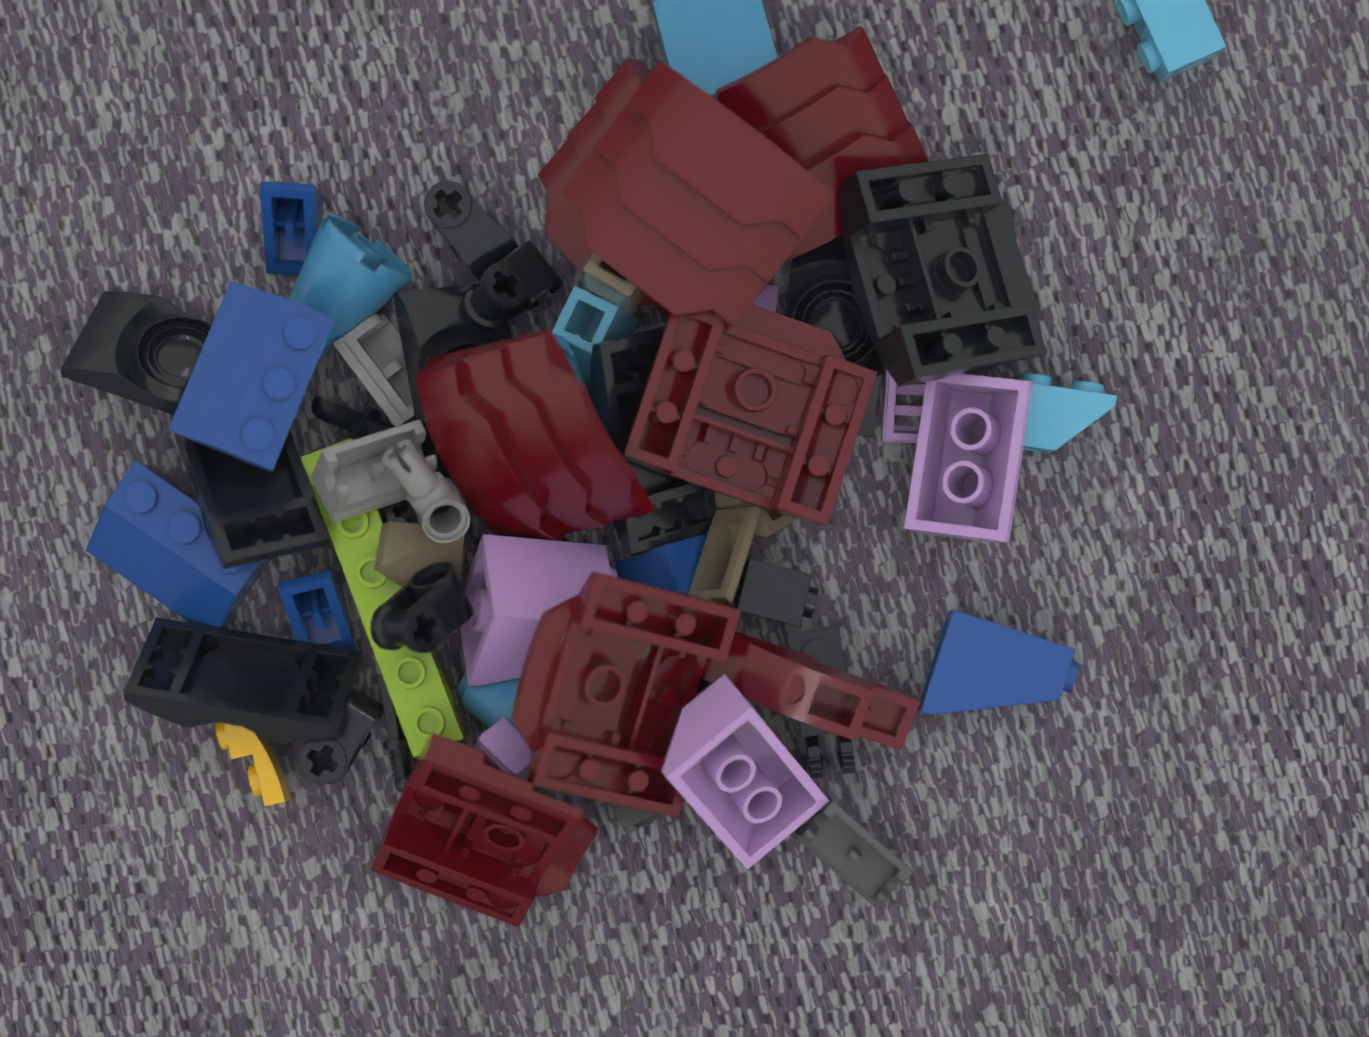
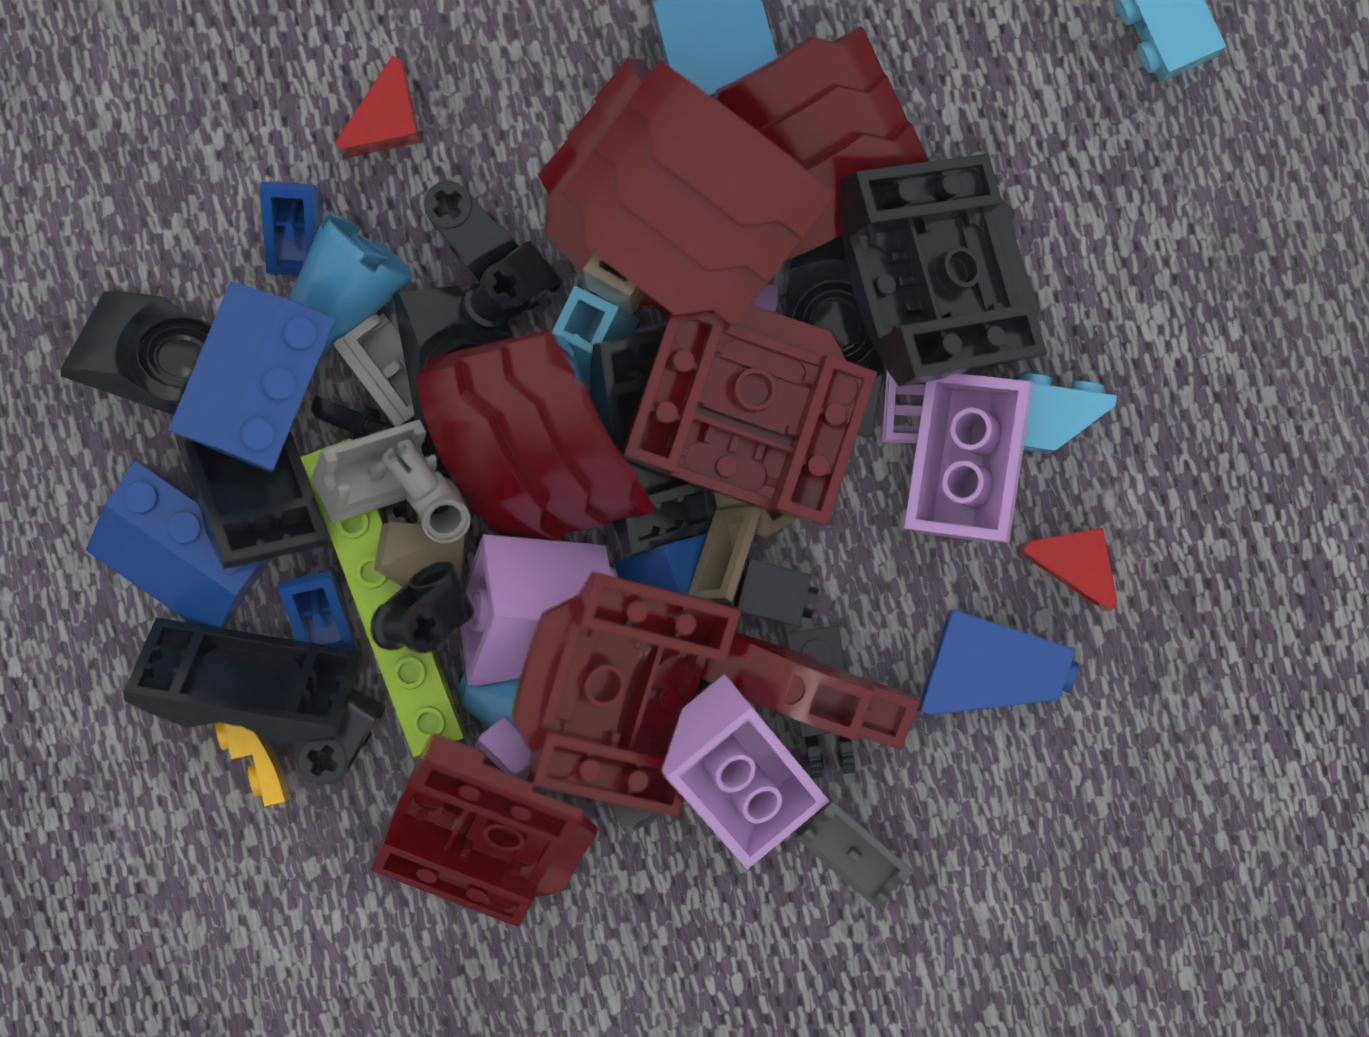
black piece [379,674,413,793] -> none
none -> red slope [334,55,421,158]
none -> red slope [1017,528,1117,611]

